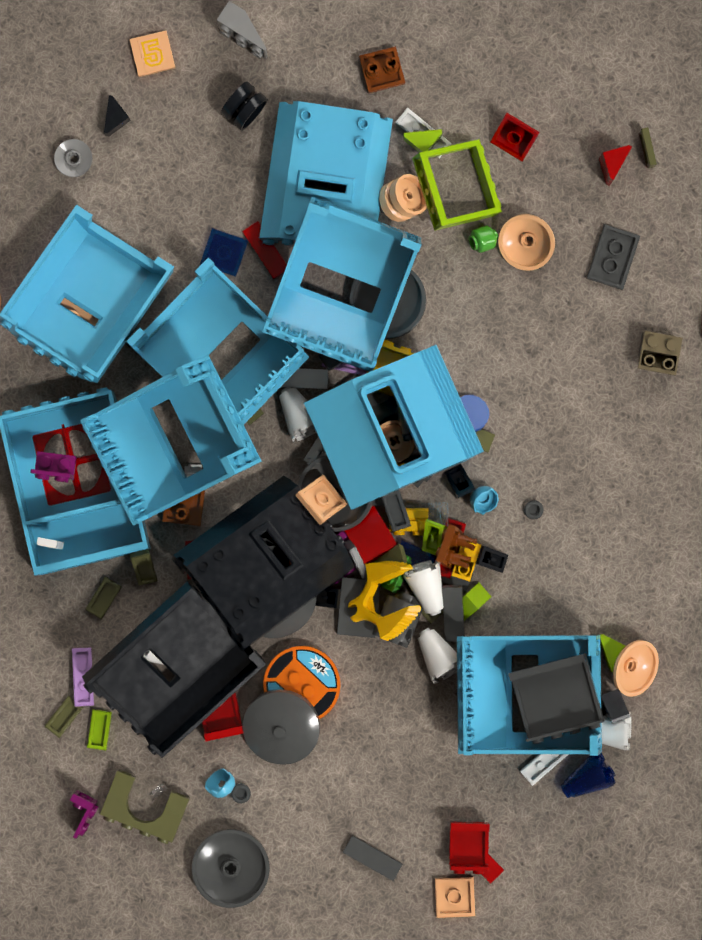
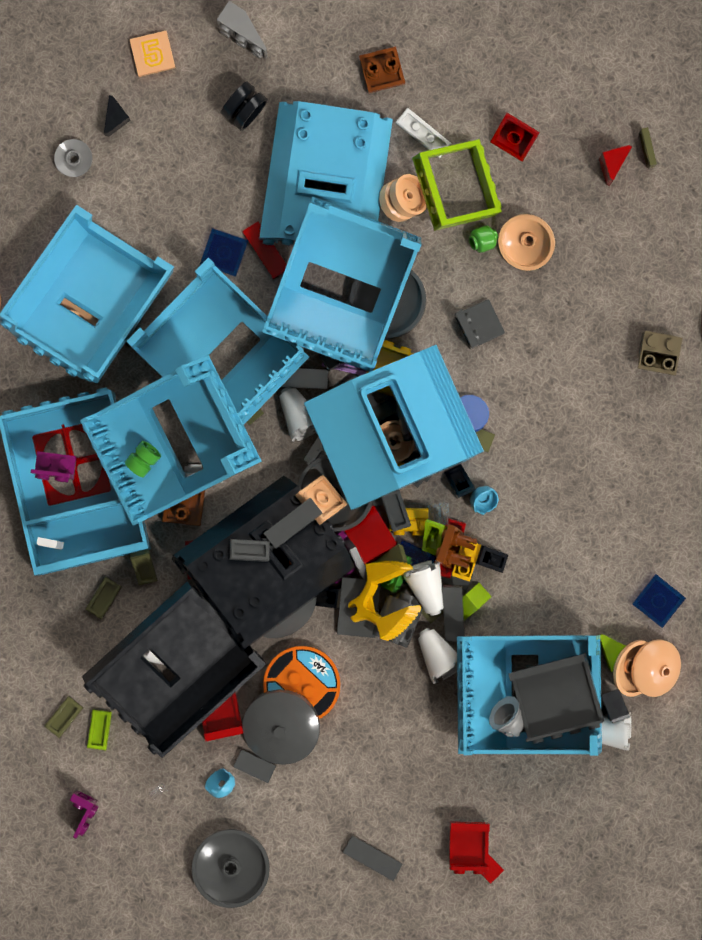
lavender tile [72,648,94,707] -> none
olive arch [100,770,190,844] -> none
dark grey tile [231,784,251,804] -> none
lime slope [403,129,442,153] -> none
light nougat tile [435,877,475,918] -> none
white tile [520,754,569,786] -> none
dark grey tile [524,500,544,520] -> none
clear blue cone [561,753,616,798] -> none
dark grey tile [586,224,640,290] -> none
none -> bright green wheel [125,440,161,478]
none -> dark grey tile [229,539,270,562]
none -> dark grey tile [233,749,276,783]
none -> dark grey tile [264,497,323,549]
none -> dark grey bracket [454,299,505,349]
none -> light grey piece [489,696,523,737]
none -> light nougat dish [631,639,681,697]
none -> clear blue tile [632,574,686,628]

